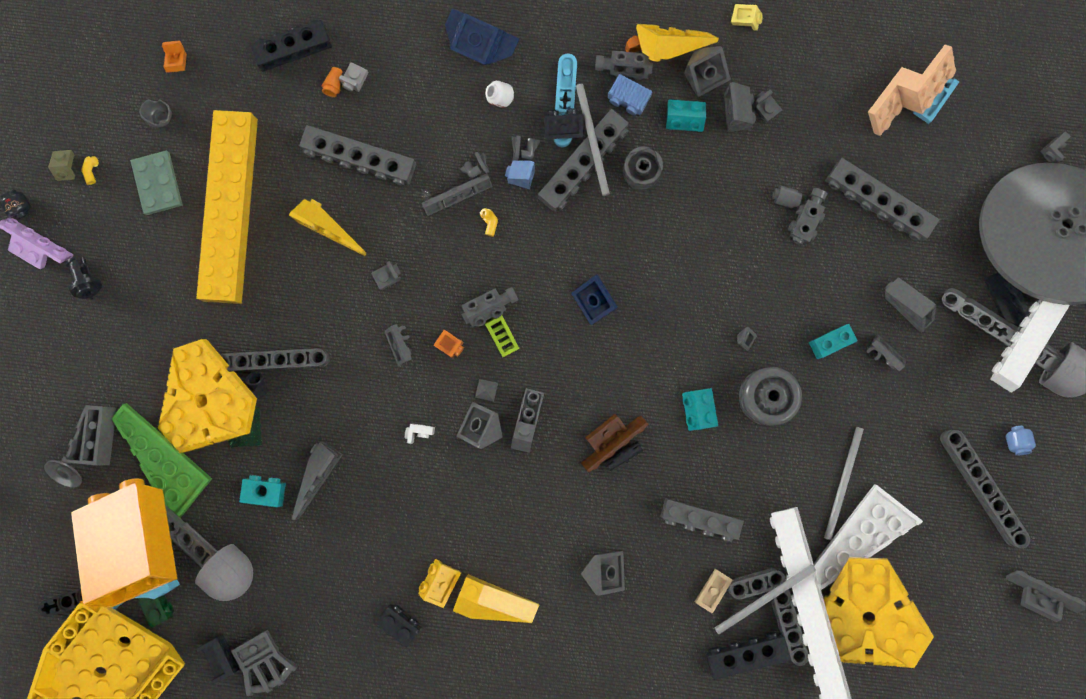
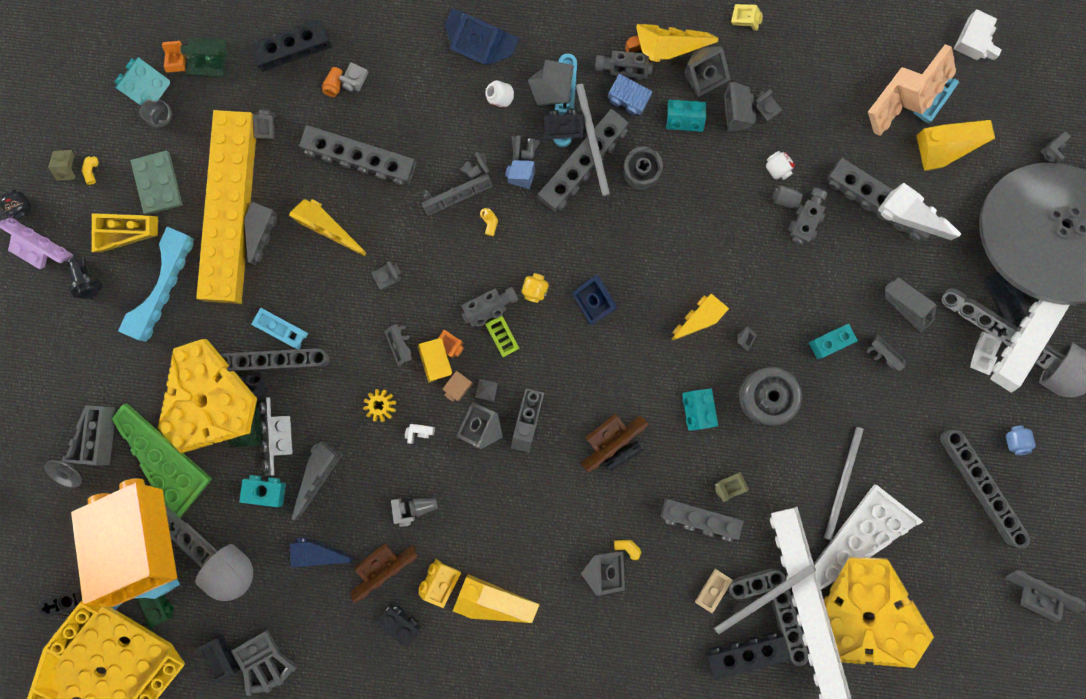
none -> yellow wedge [92,214,158,252]
none -> teal bracket [114,57,170,105]
none -> medium azure arch [118,227,194,342]
none -> clear green bracket [180,38,227,77]
none -> dark grey slope [244,202,278,266]
none -> medium azure plate [251,308,308,350]
none -> dark grey bracket [253,109,276,139]
none -> bracket [259,398,292,476]
none -> dark blue slope [290,537,354,568]
none -> reddish brown bracket [350,543,418,603]
none -> yellow gear [363,389,396,422]
none -> light grey bracket [391,498,415,527]
none -> dark grey cone [409,498,438,517]
none -> yellow panel [418,338,452,383]
none -> medium nougat brick [443,371,473,402]
none -> yellow head [521,273,549,303]
none -> dark grey slope [528,60,574,106]
none -> yellow arm [614,540,641,560]
none -> yellow slope [672,294,729,340]
none -> olive bracket [715,472,749,502]
none -> white head [766,151,795,180]
none -> white wedge [878,183,961,240]
none -> yellow wedge [916,120,995,171]
none -> white hinge [954,9,1002,60]
none -> white slope [970,332,1002,375]

